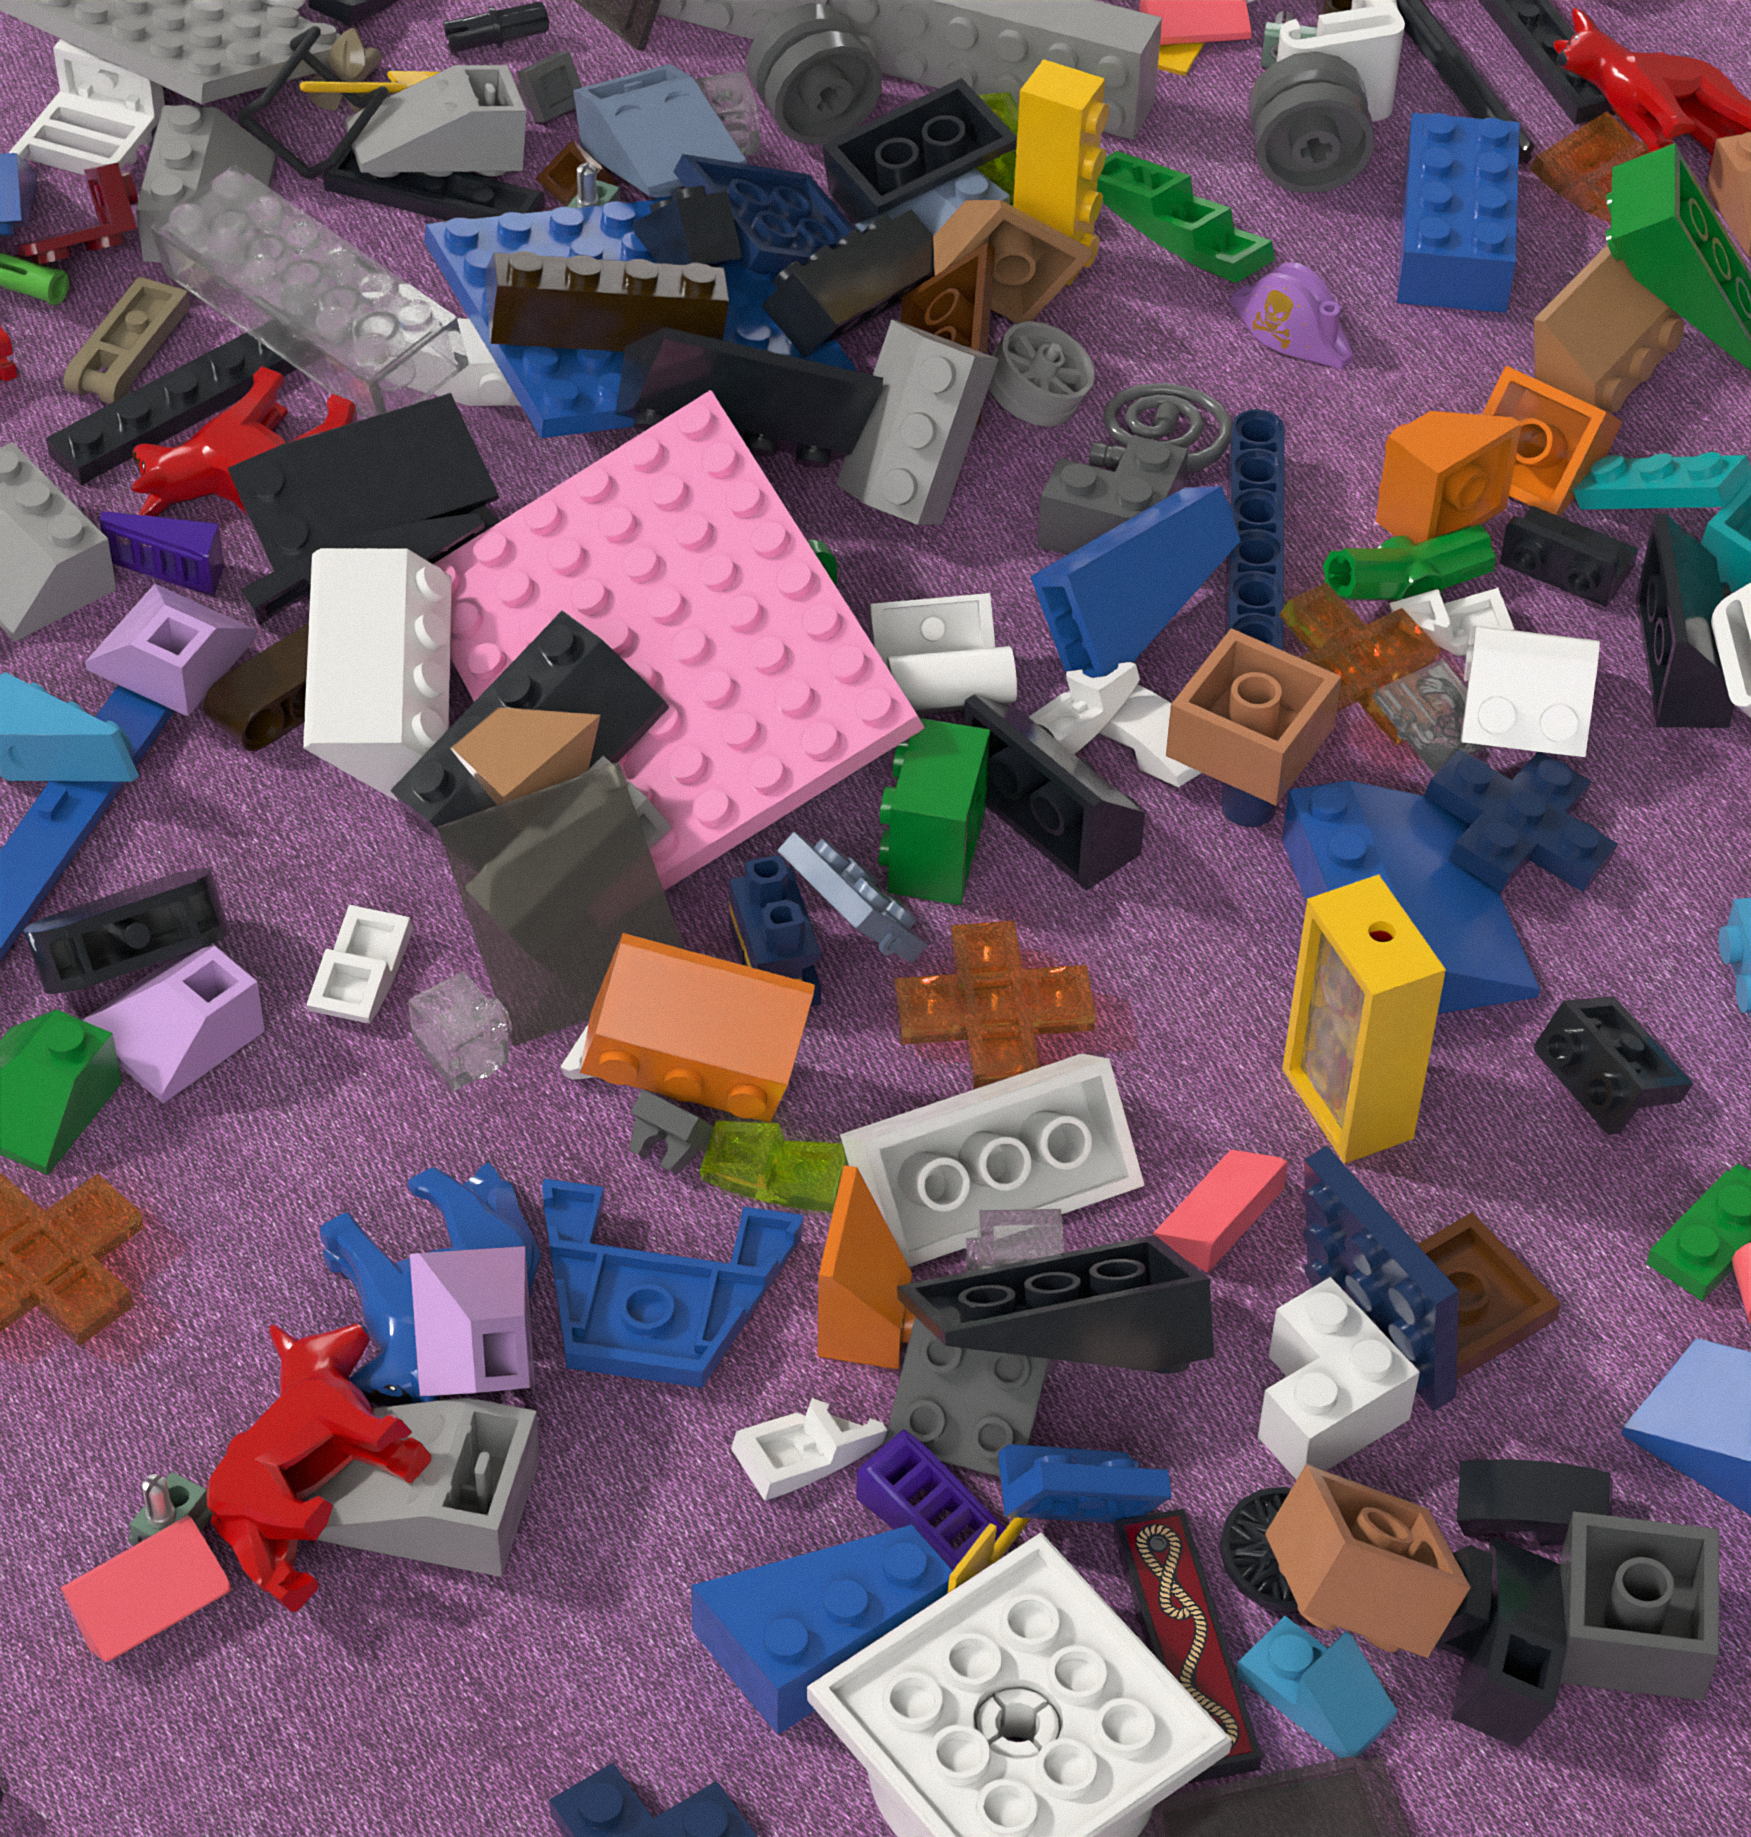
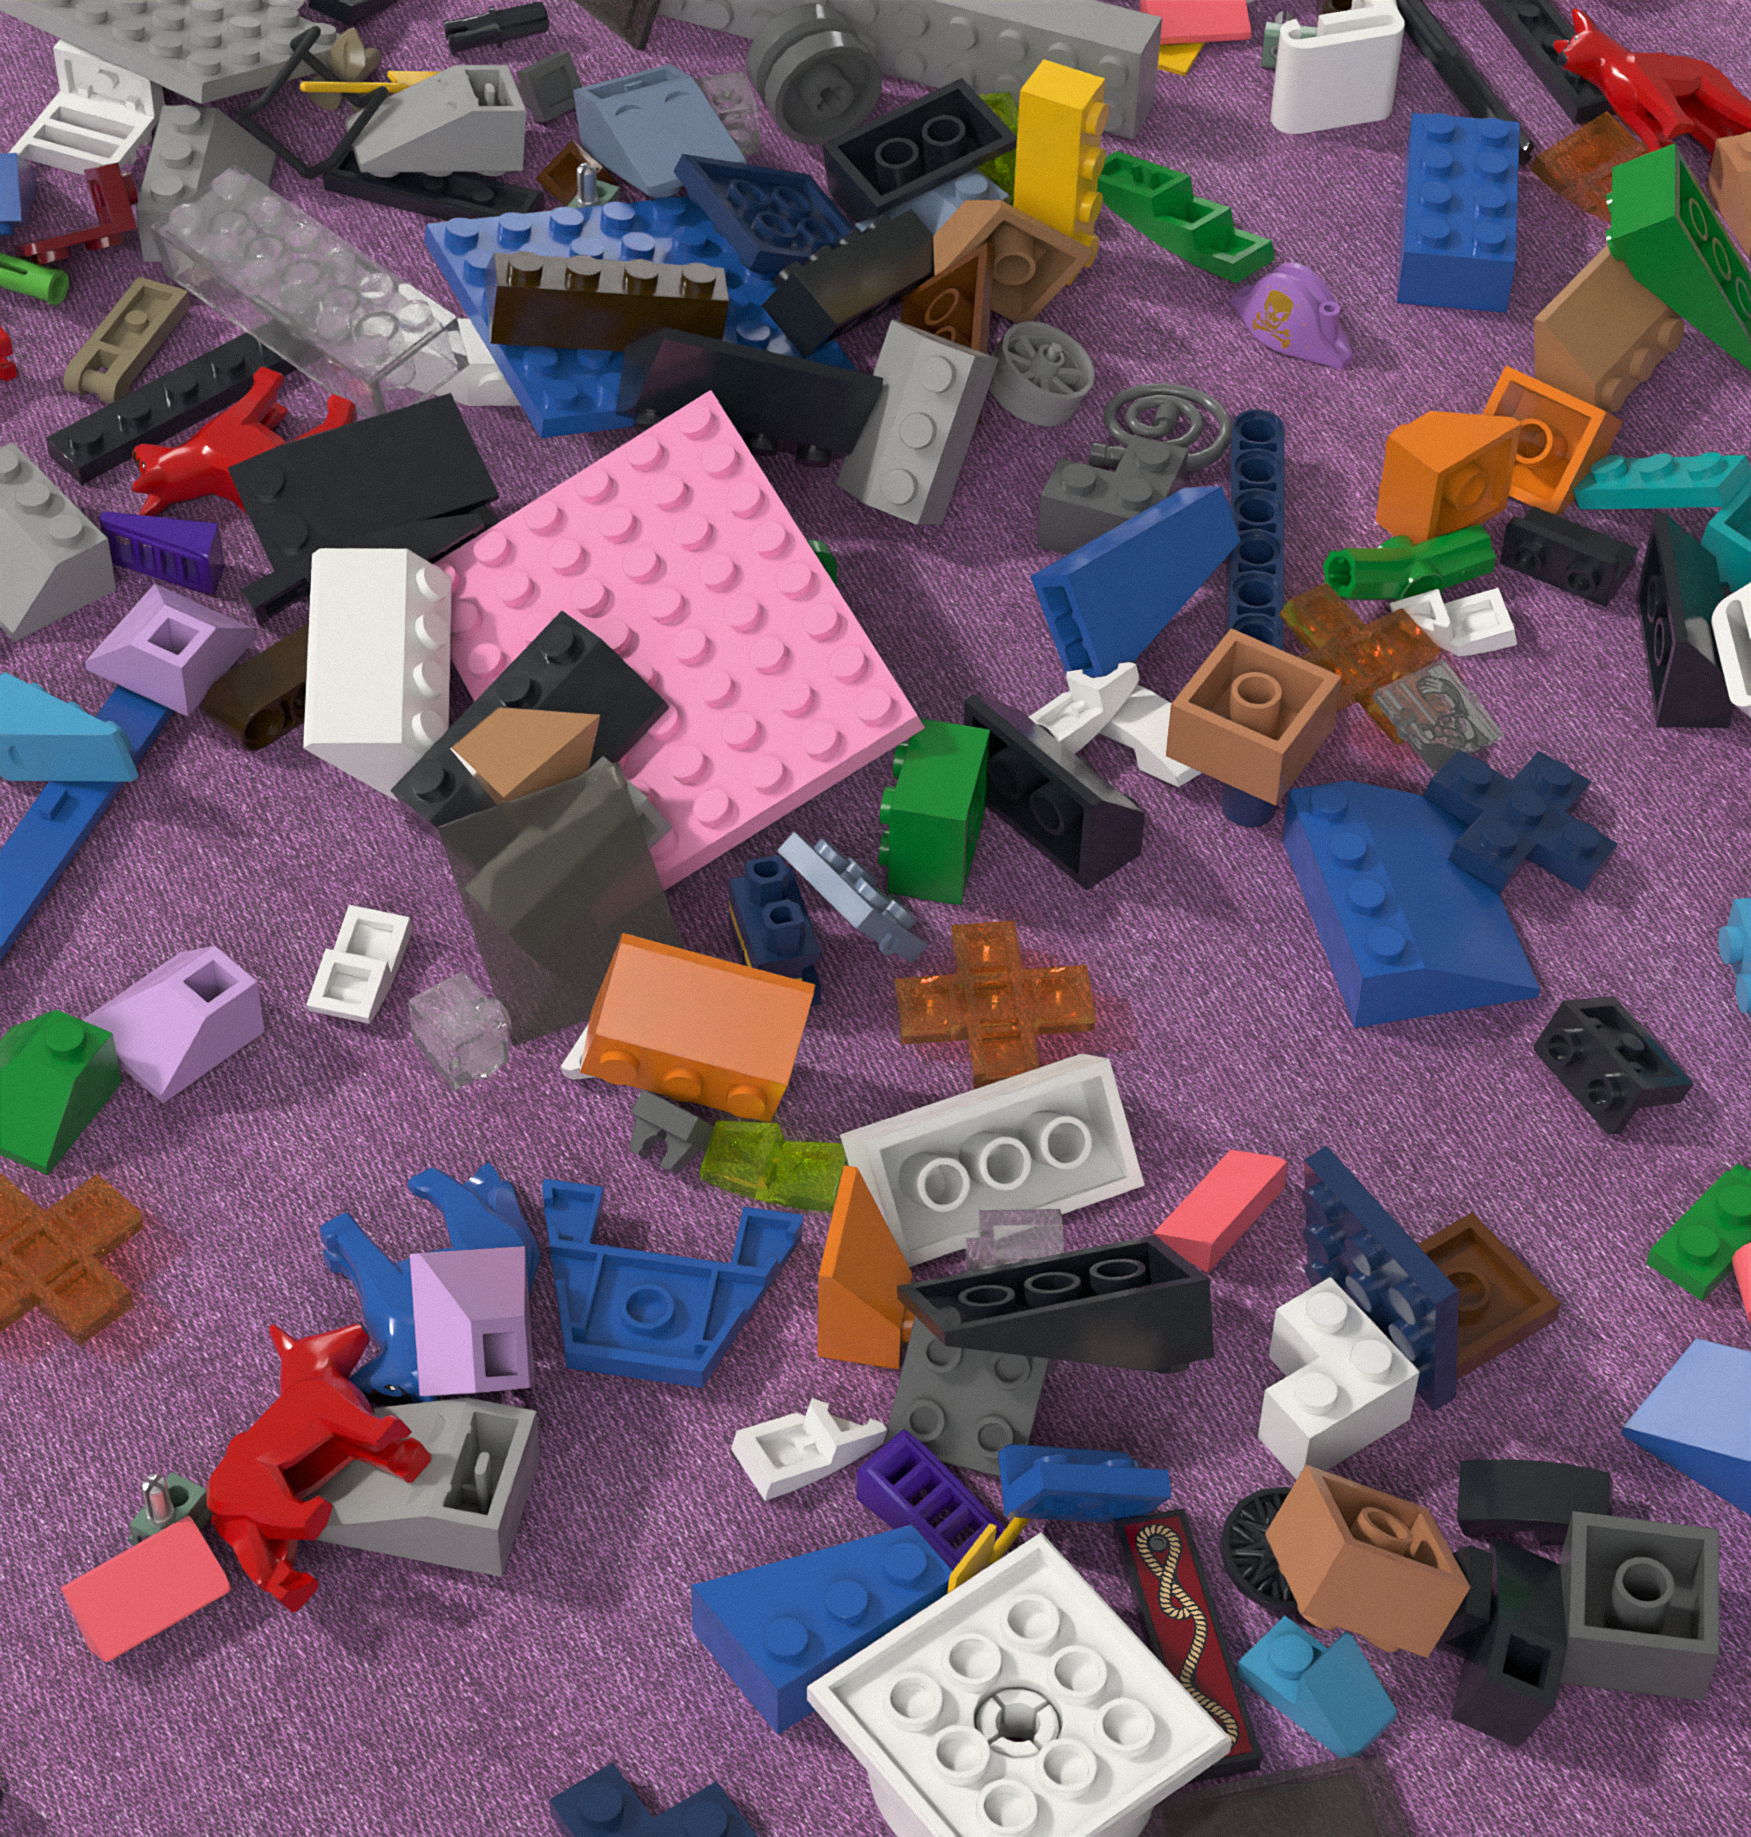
black brick [24,868,230,994] -> none
black slope [632,186,742,268] -> none
white piece [868,593,1017,715] -> none
dark grey wheel [1249,52,1374,194] -> none
yellow brick [1282,874,1446,1164] -> none
white piece [1460,626,1600,757] -> none

